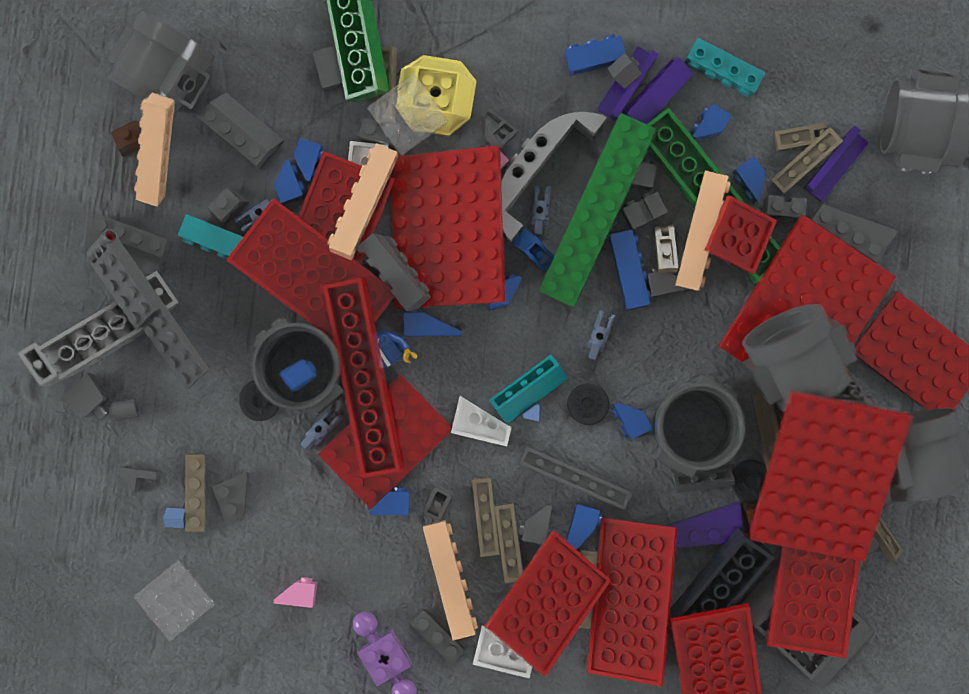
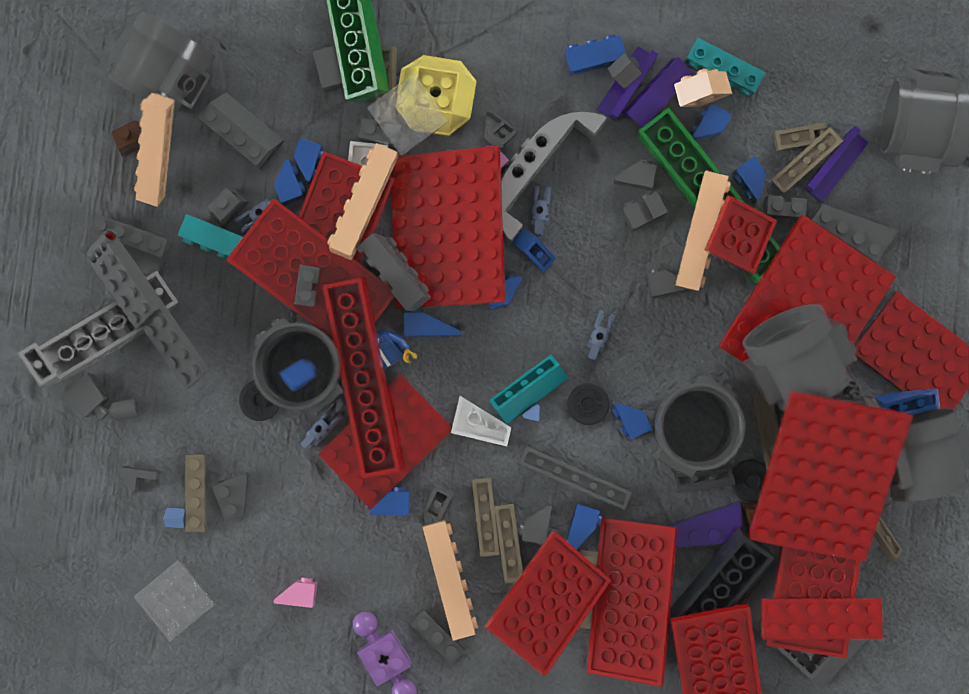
white plate [473,625,532,678] -> none
green brick [539,113,656,307] -> none
blue brick [608,230,652,311] -> none
plate [654,225,679,273] -> none
none -> dark grey brick [294,265,321,307]
none -> light nougat brick [674,69,732,107]
none -> red plate [761,598,883,640]
none -> blue slope [874,388,940,415]

